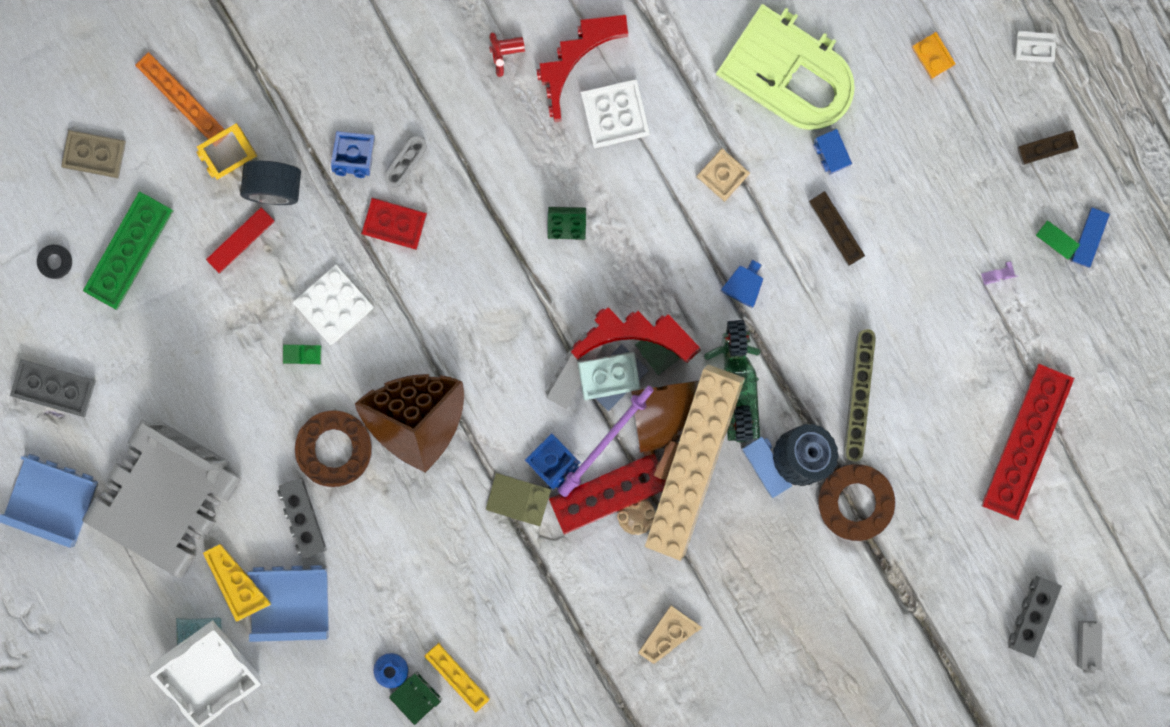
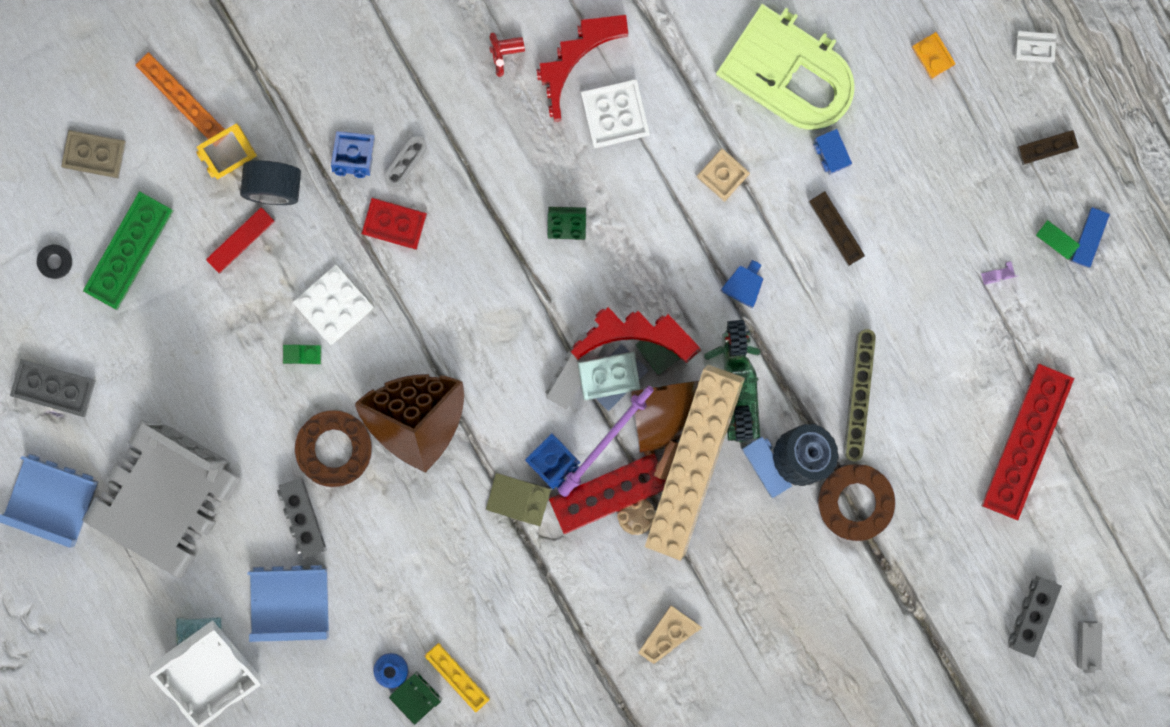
yellow wing [203,544,271,622] -> none

